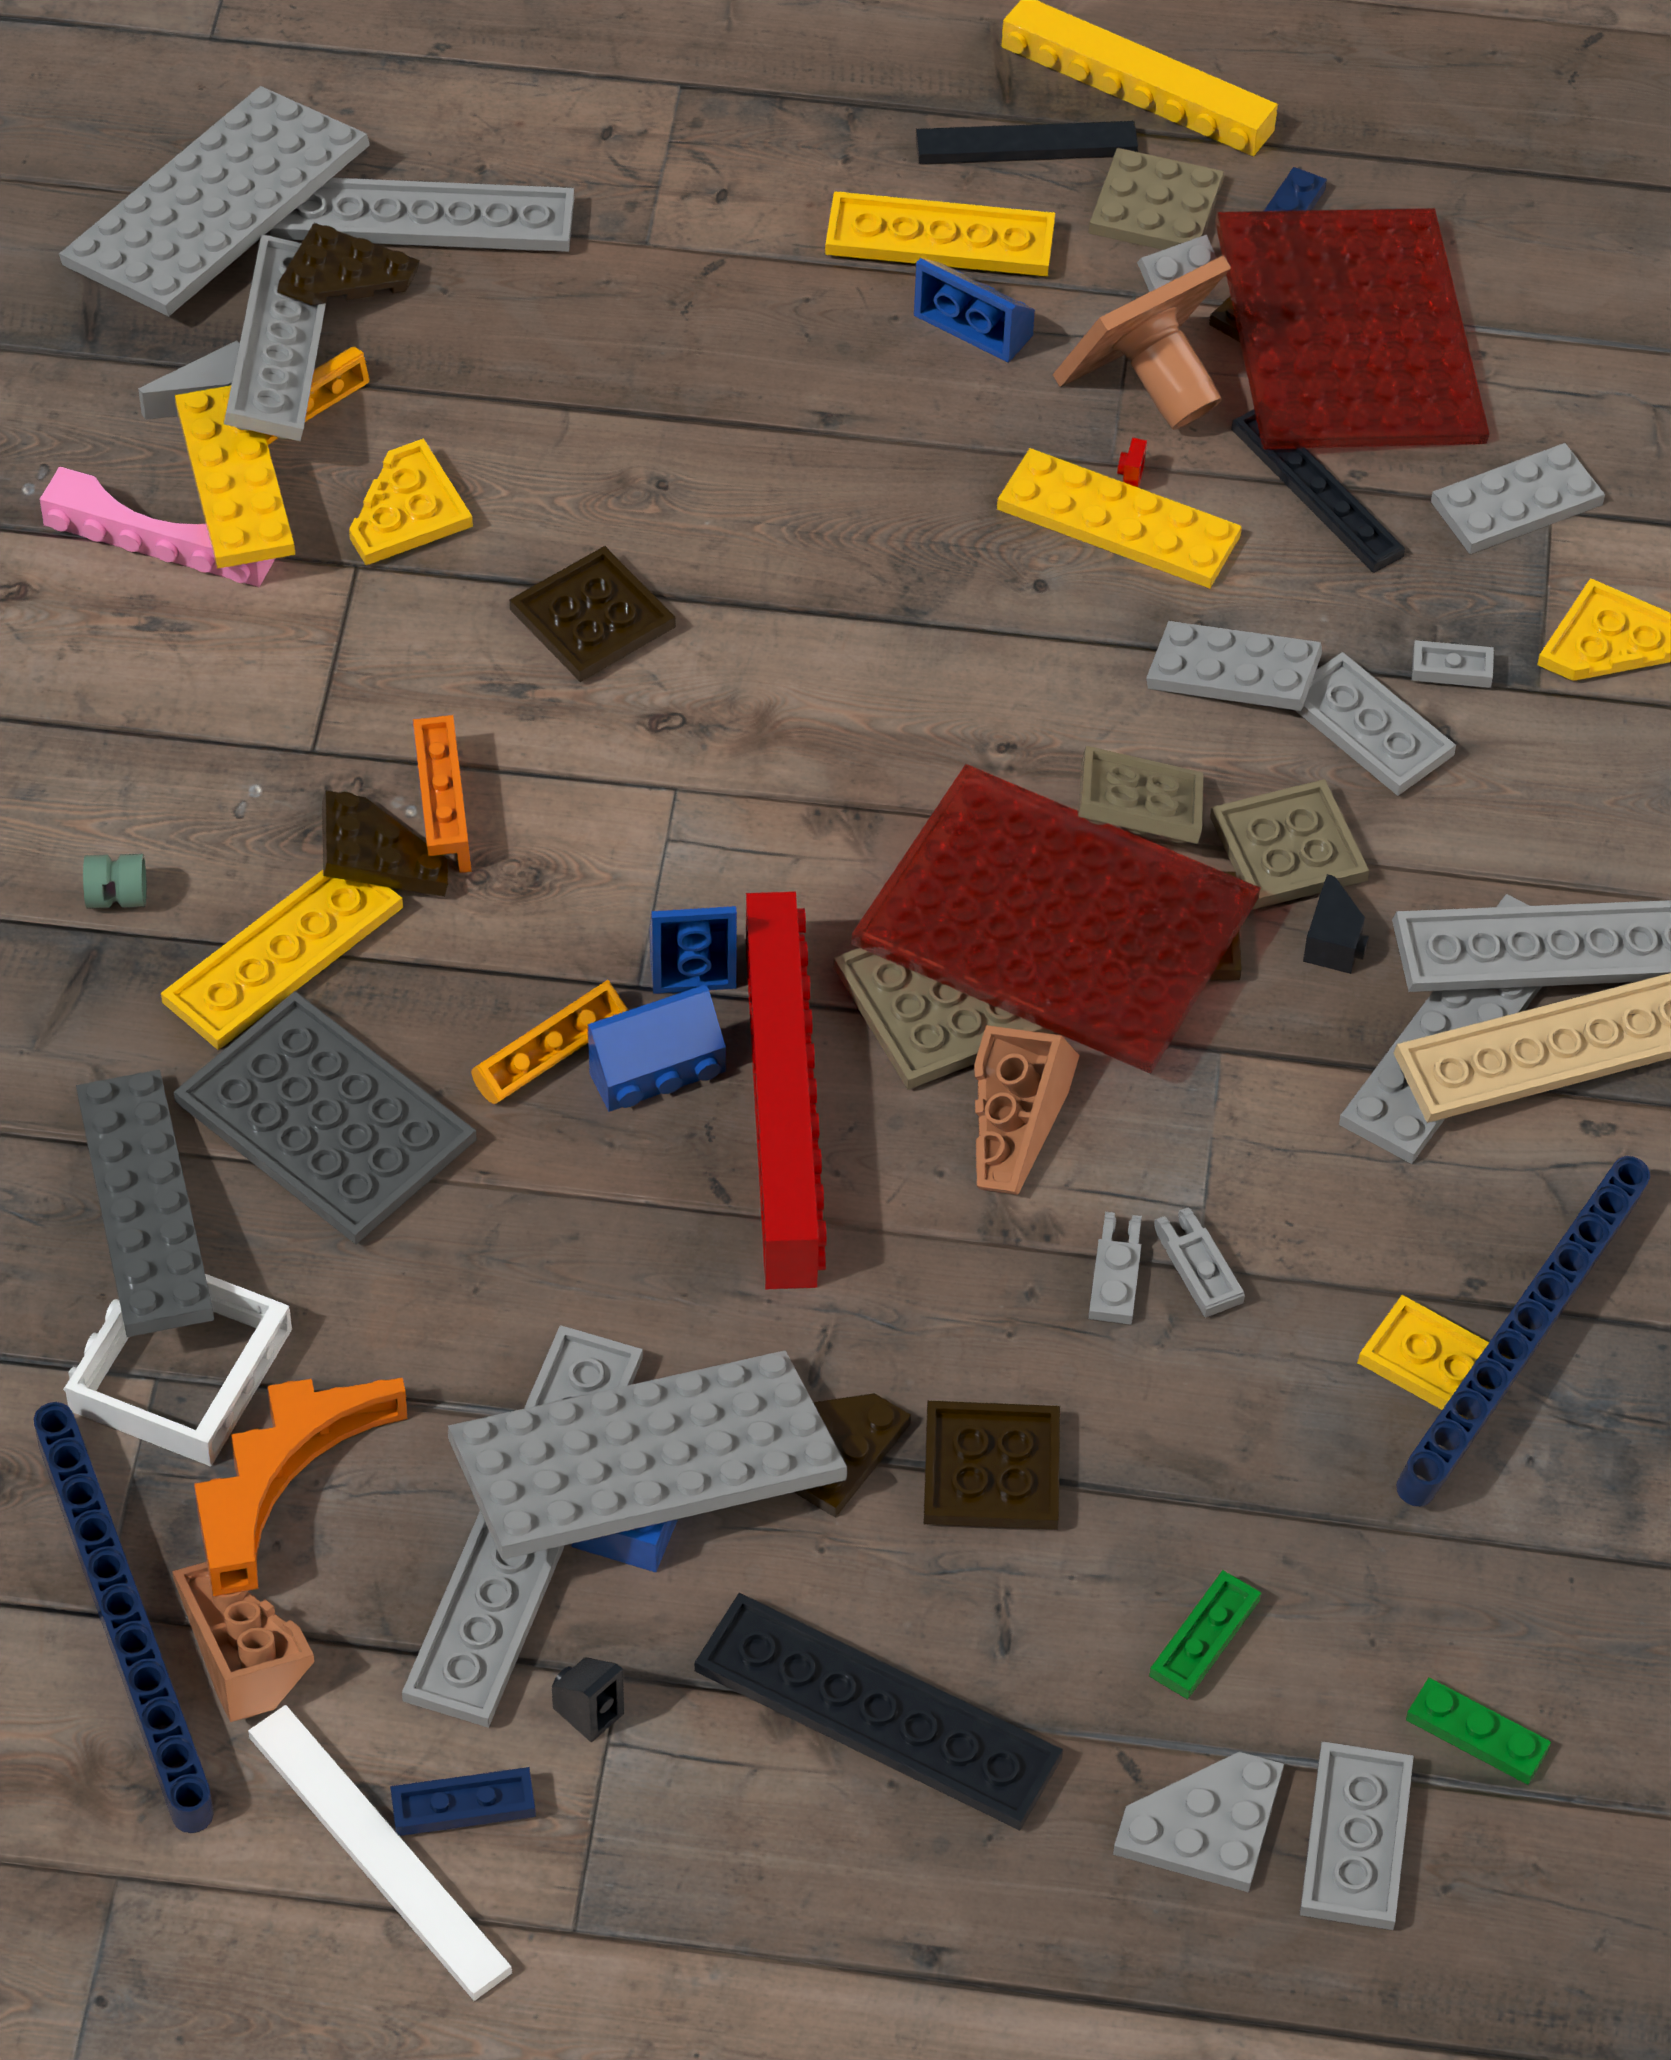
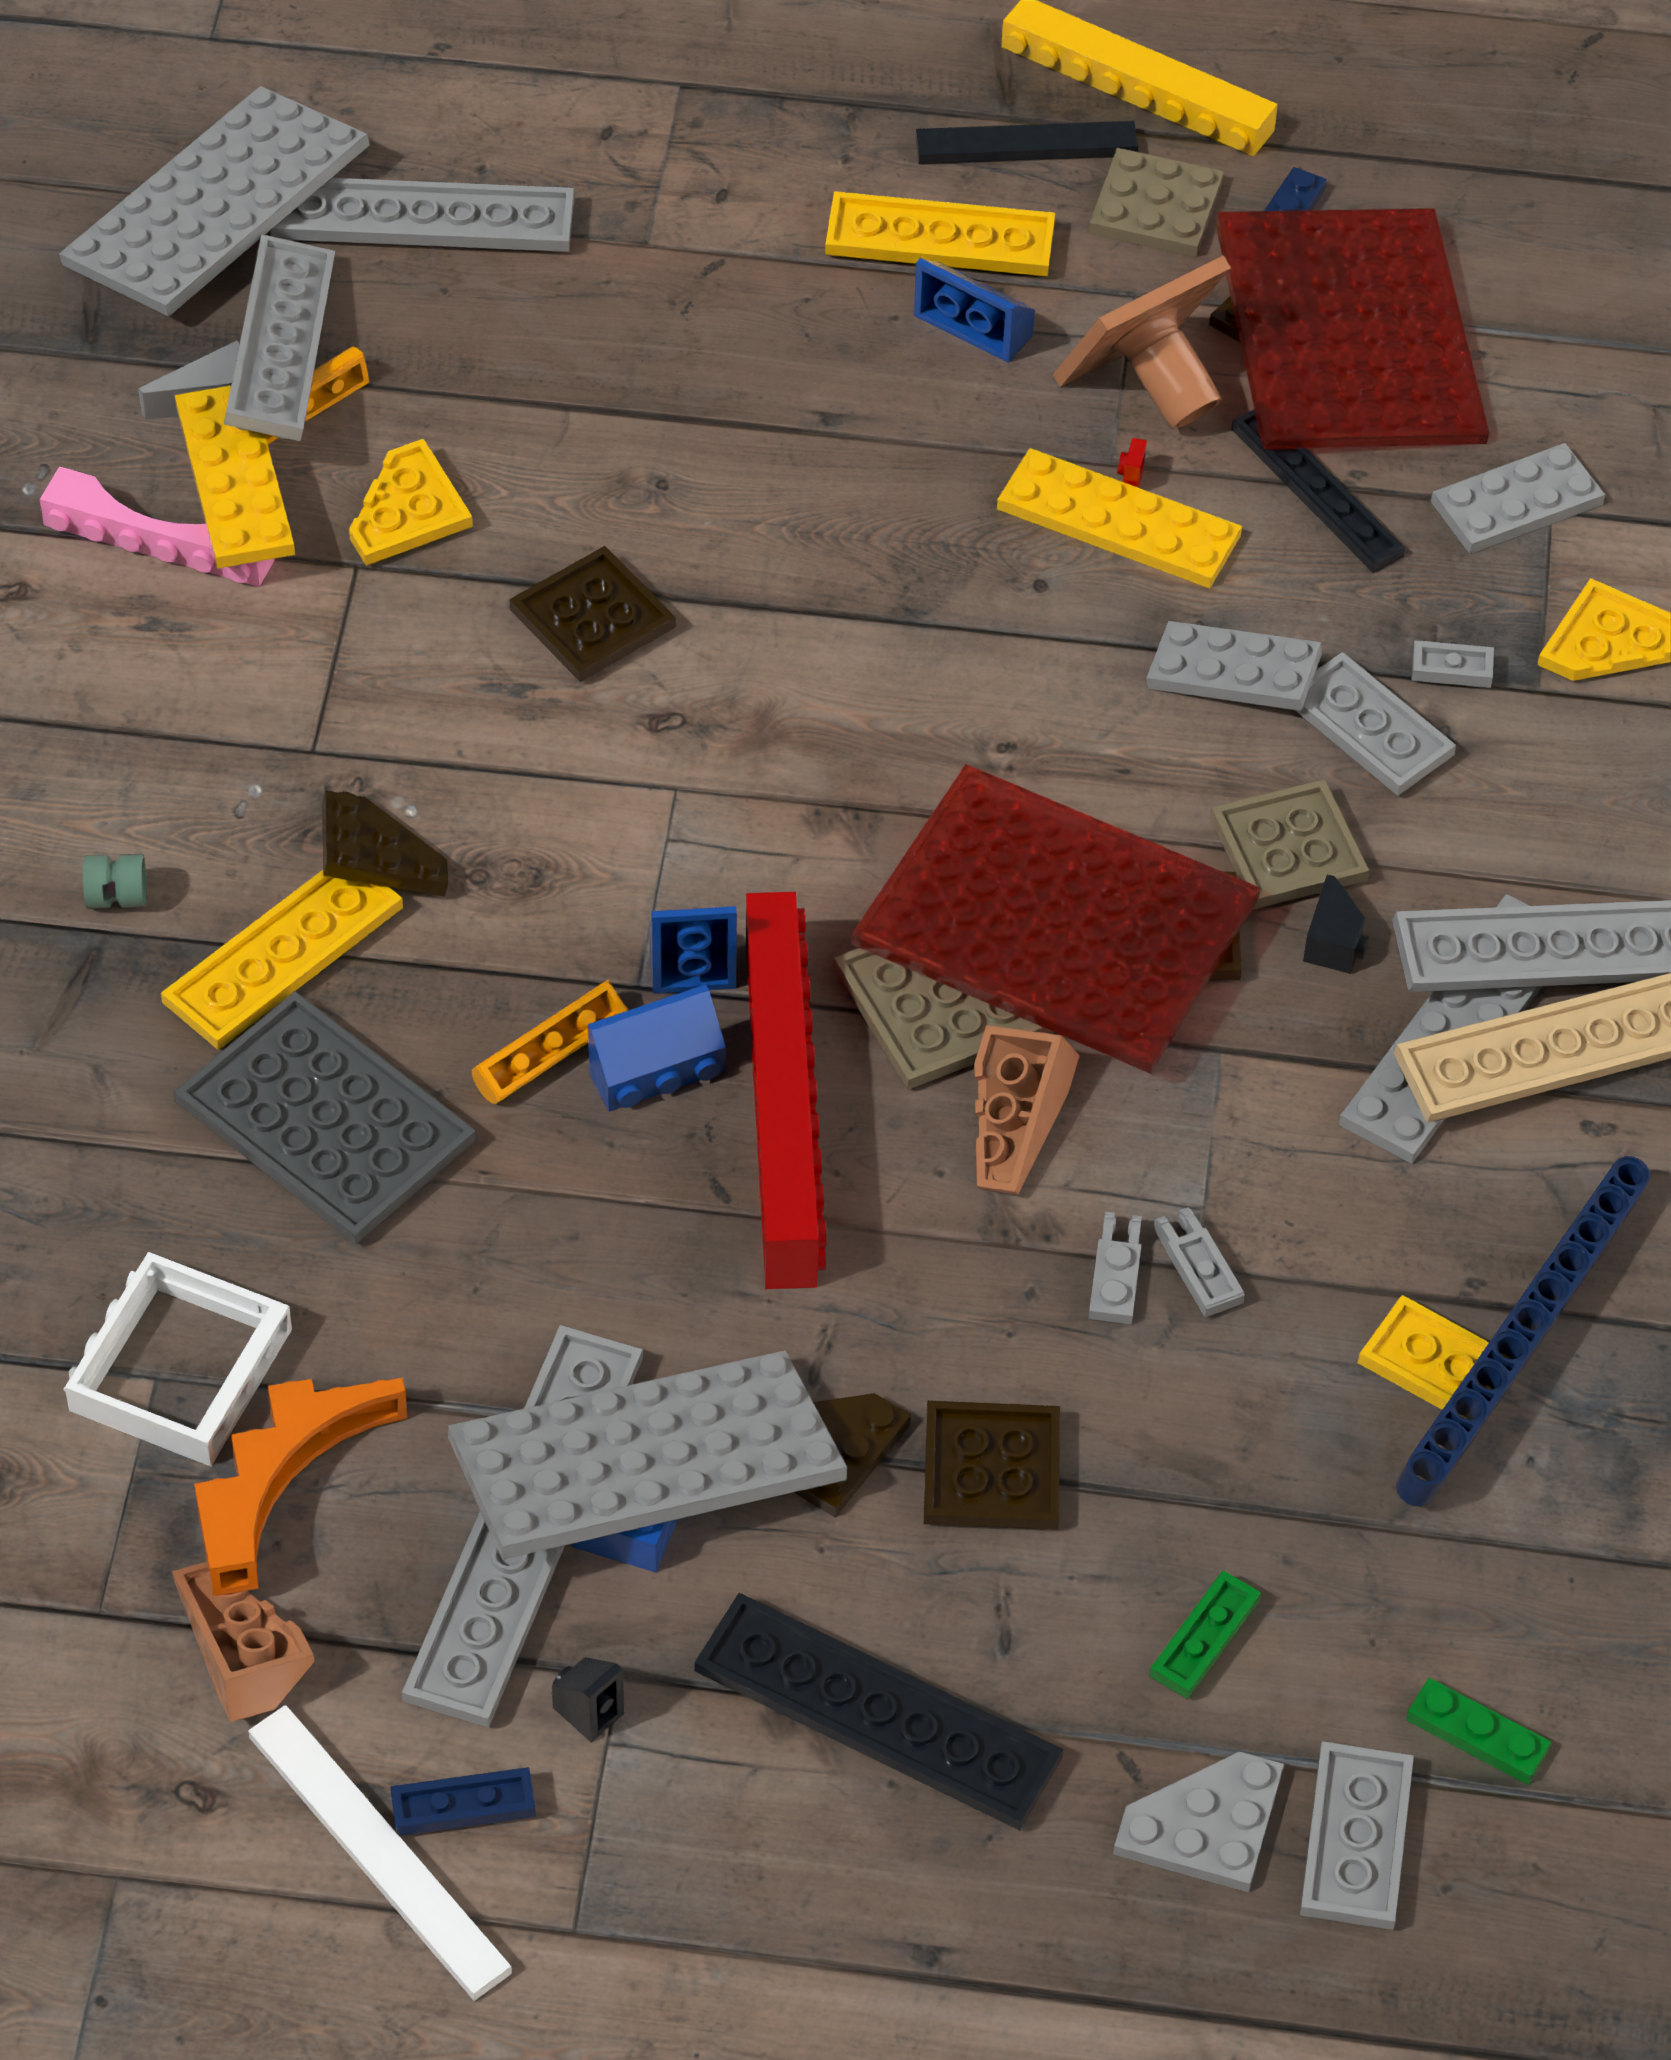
dark blue beam [33,1402,214,1833] -> none
dark grey plate [76,1070,214,1337] -> none
dark brown plate [277,223,420,305] -> none
orange fence [413,715,472,873] -> none
dark tan plate [1078,746,1203,844] -> none
light grey plate [1137,234,1216,292] -> none

